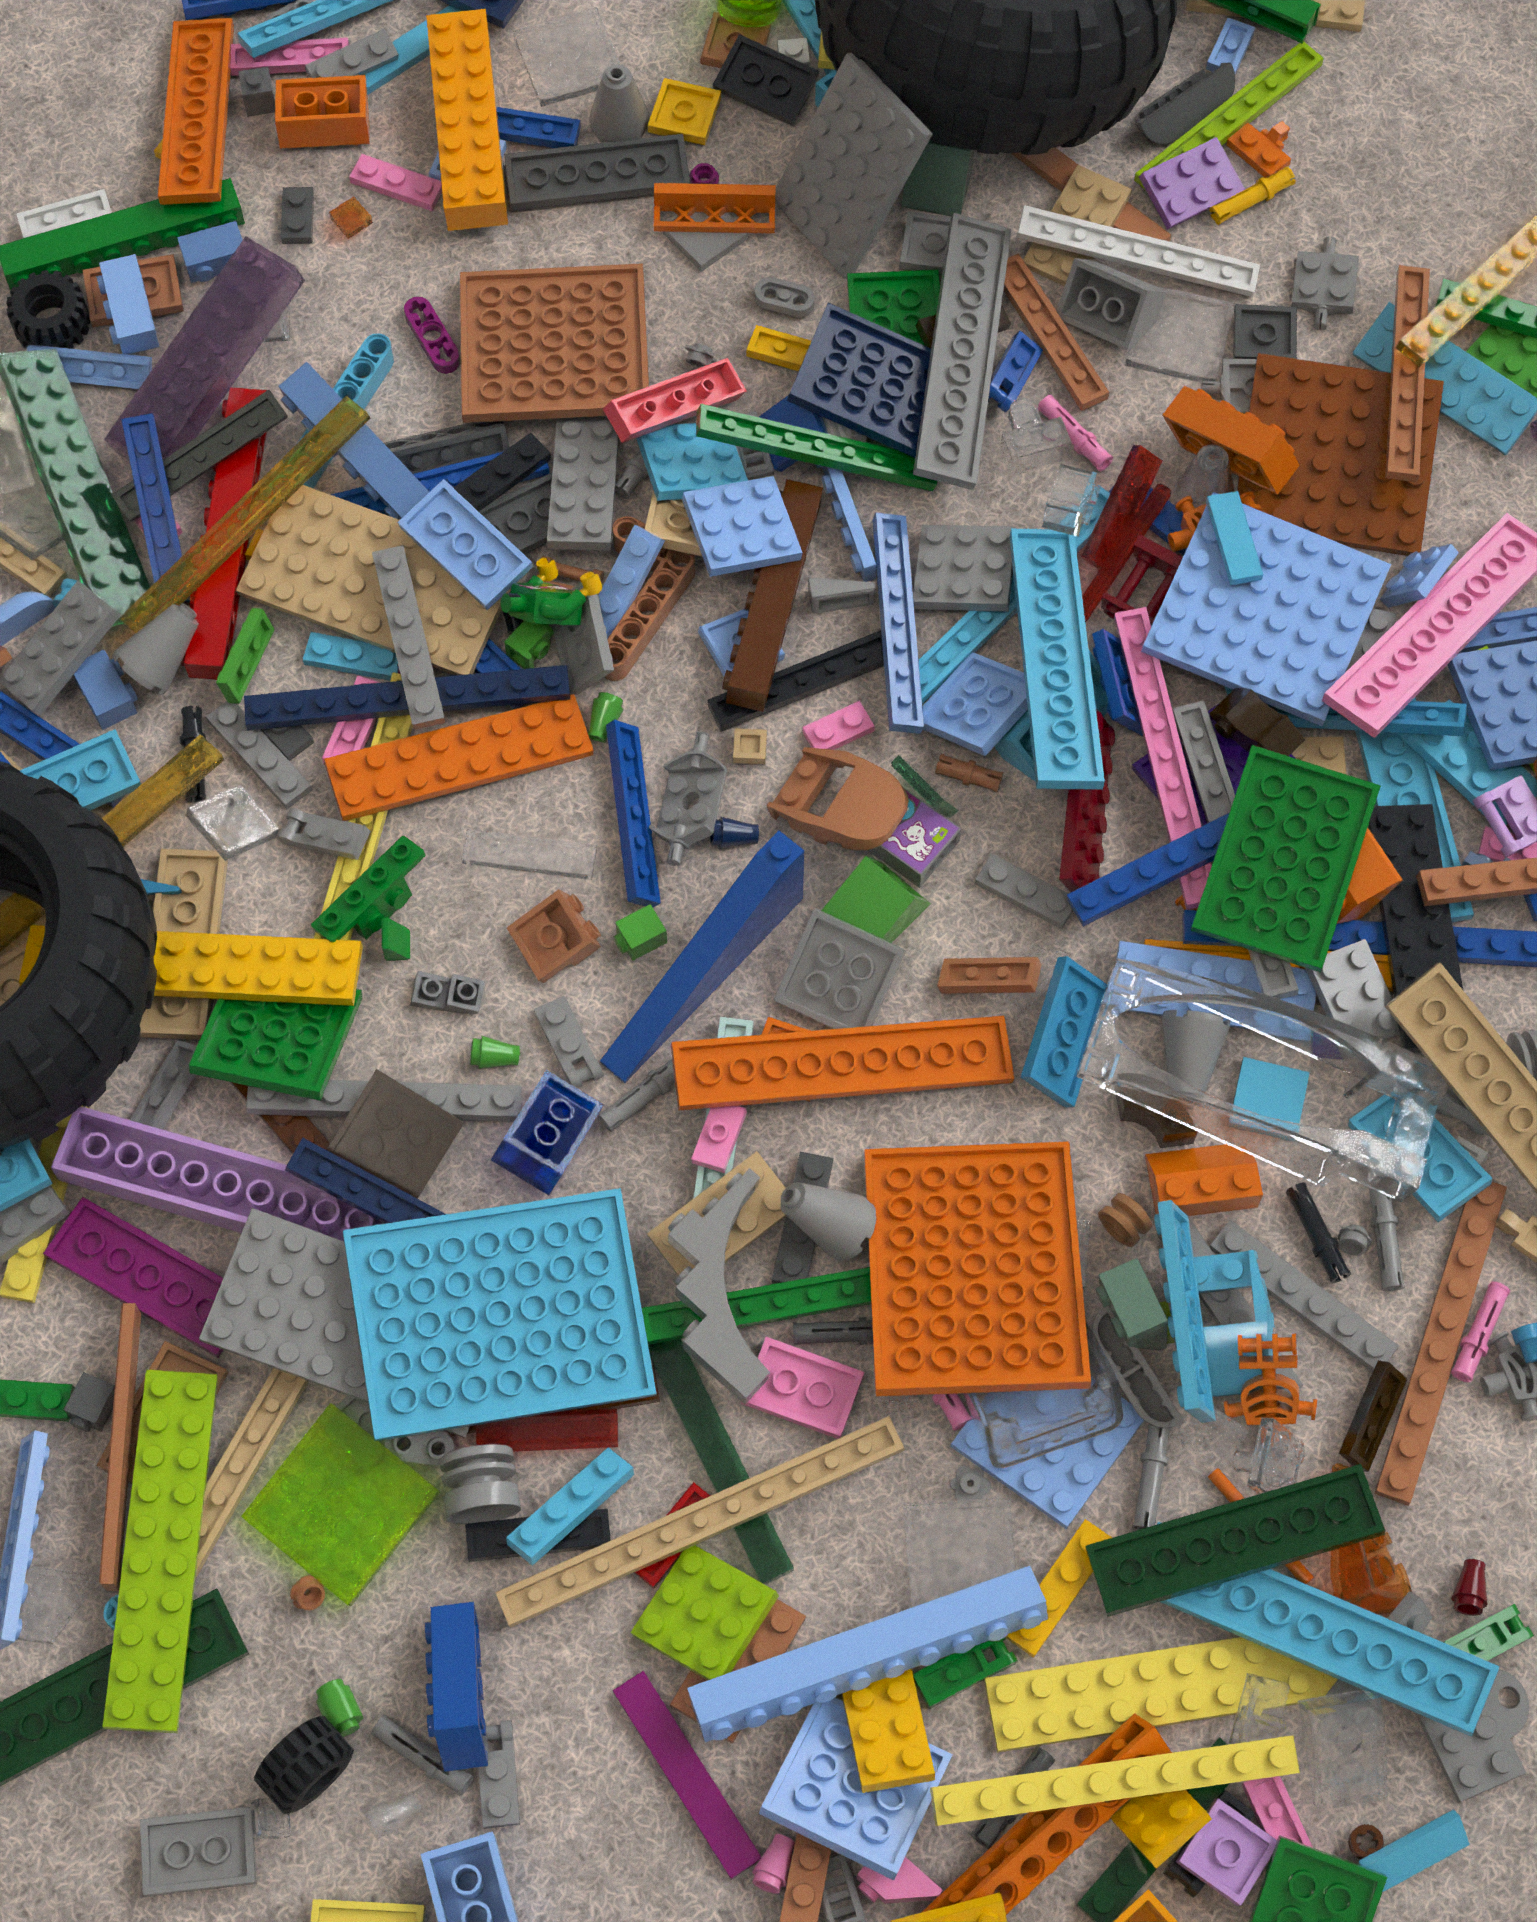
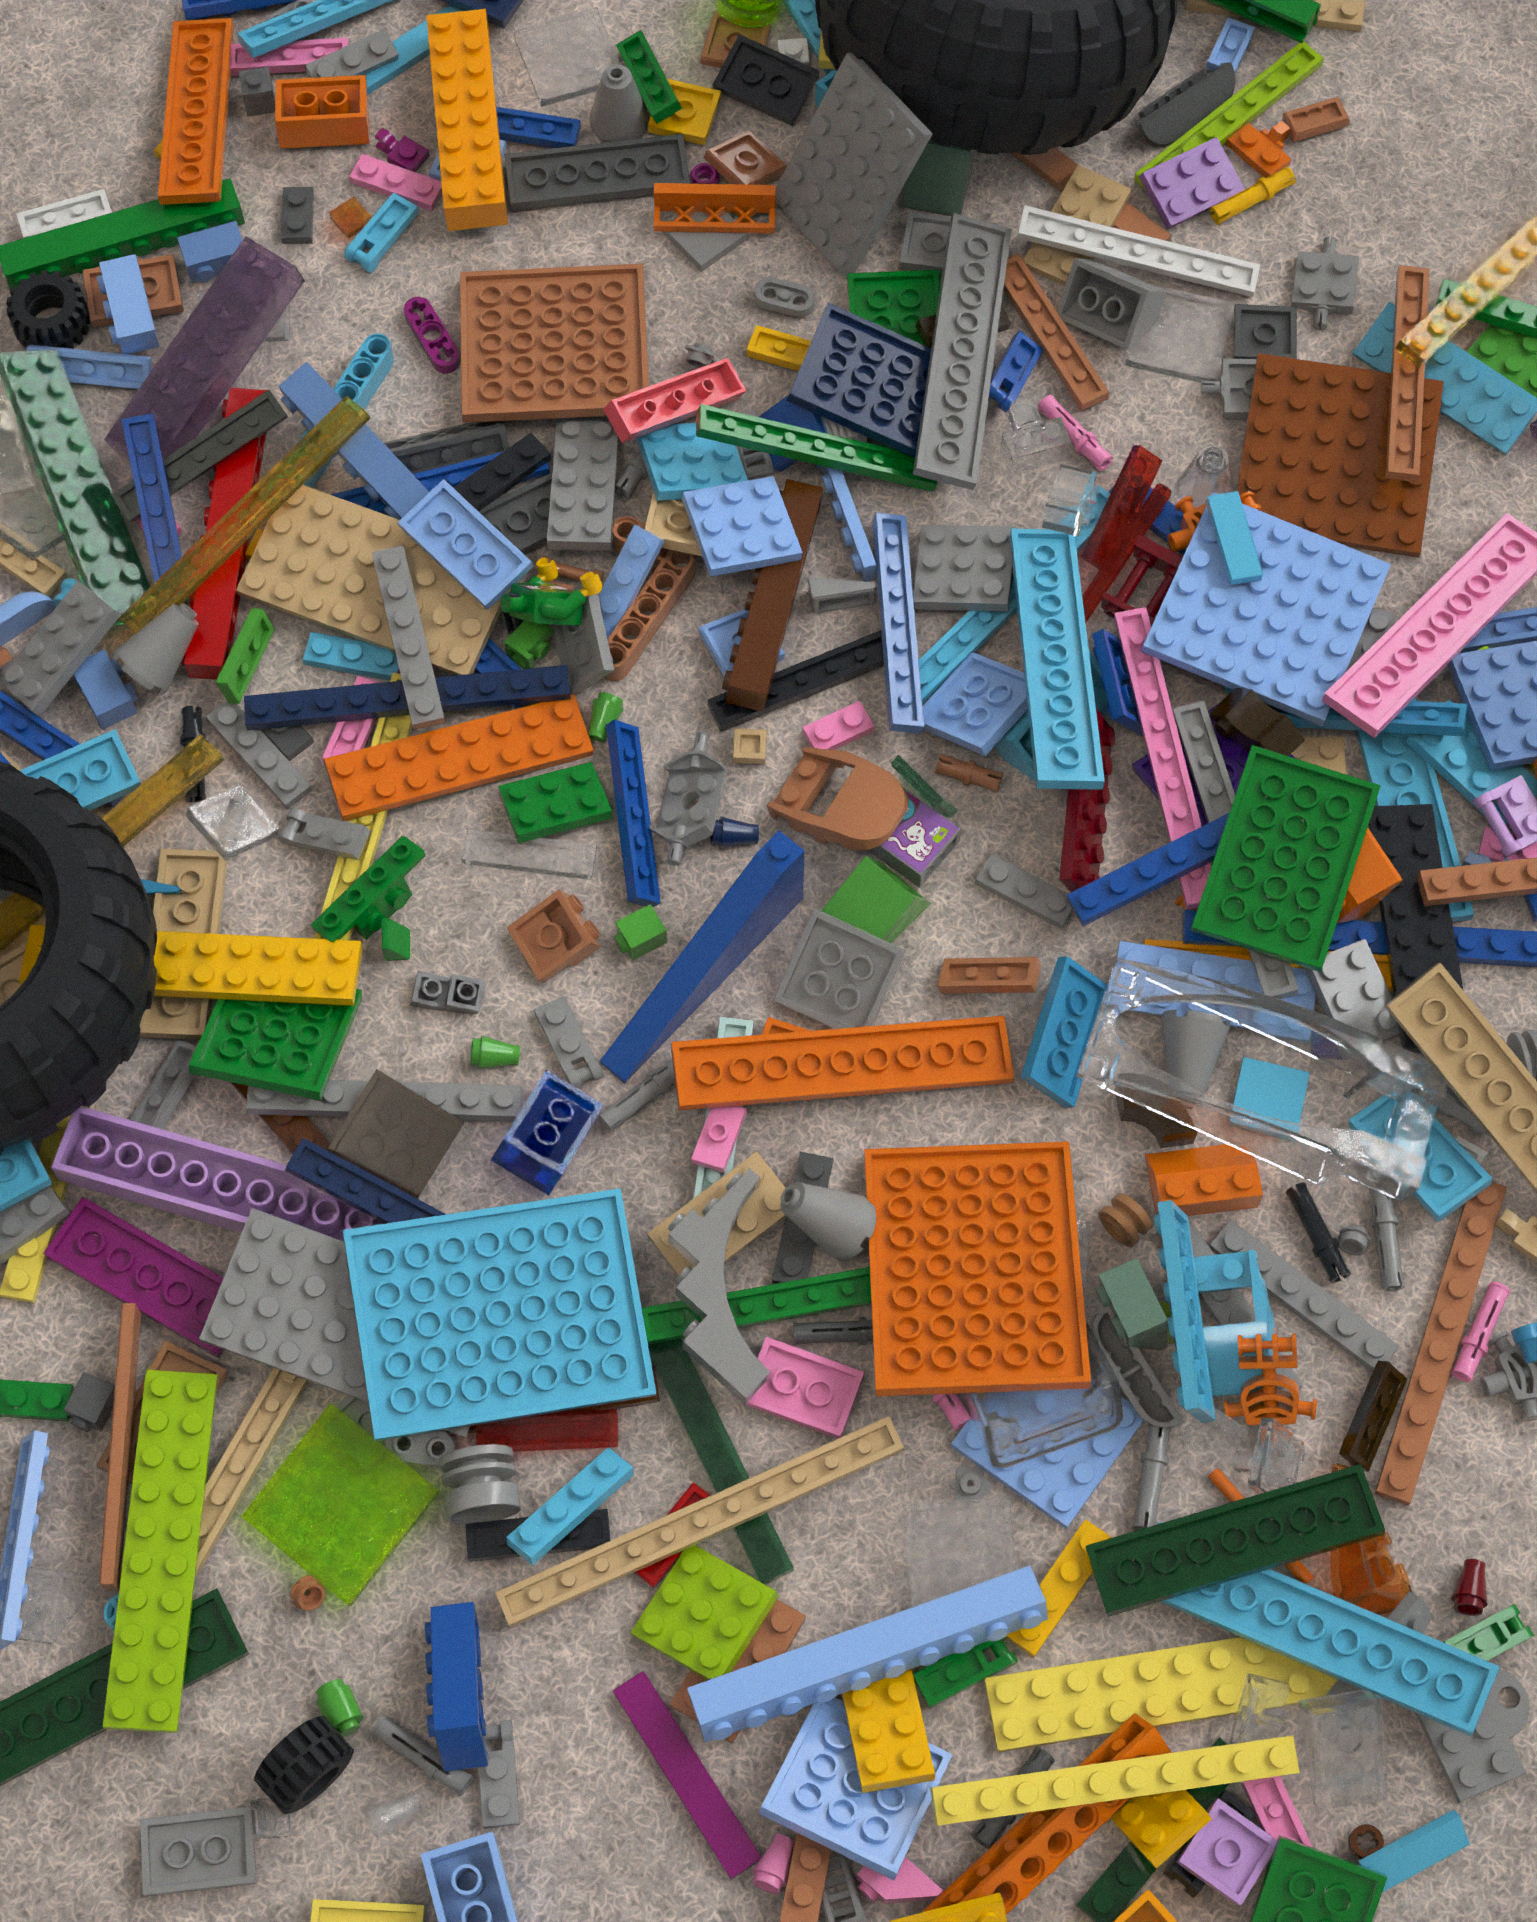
orange brick [1162,385,1300,495] -> none
light blue plate [1380,544,1459,607] -> none
none -> medium azure plate [344,192,419,273]
none -> magenta plate [374,128,429,172]
none -> green plate [498,761,612,843]
none -> green plate [616,30,682,124]
none -> nougat tile [704,130,787,185]
none -> nougat plate [1282,97,1350,142]

